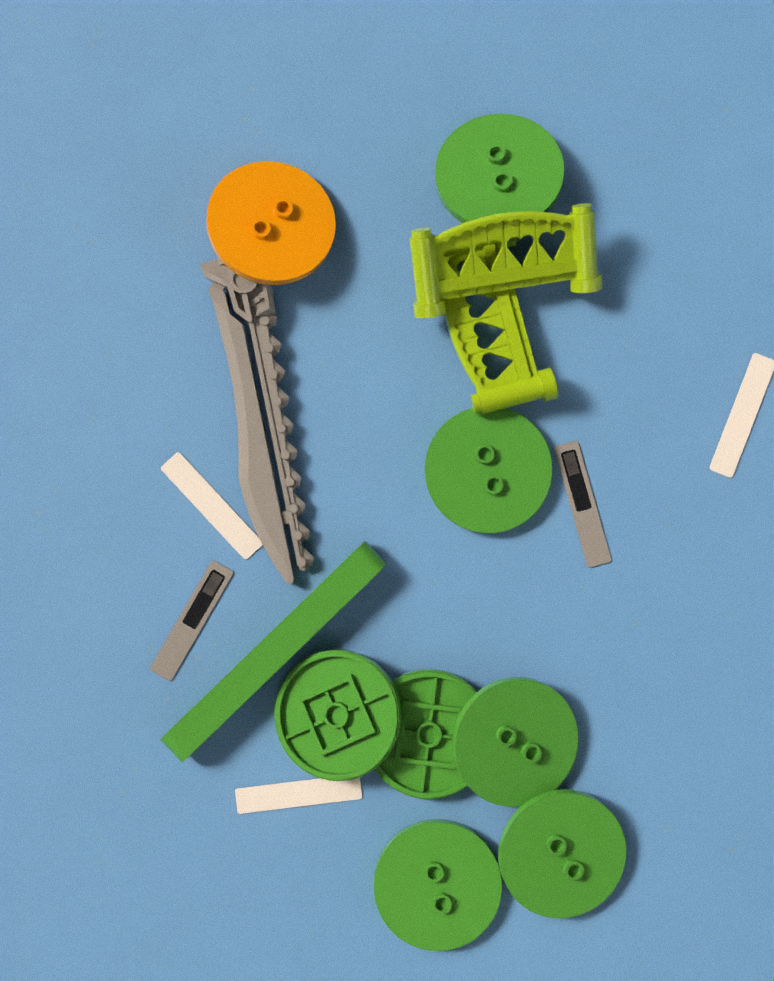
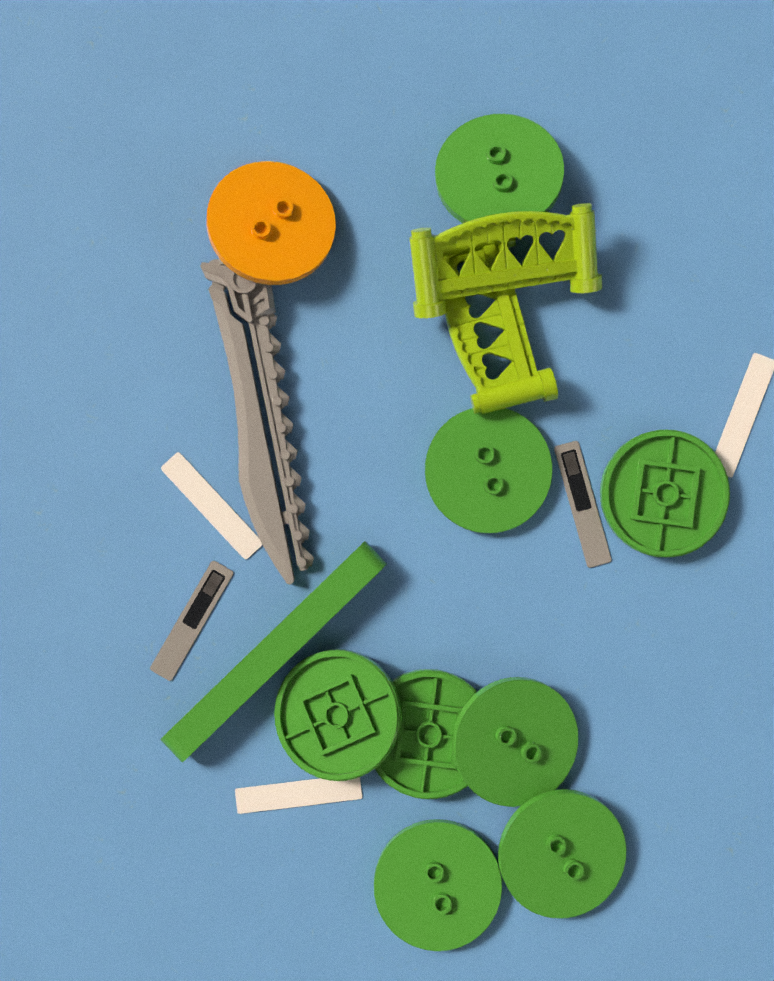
none -> bright green plate [600,429,730,557]

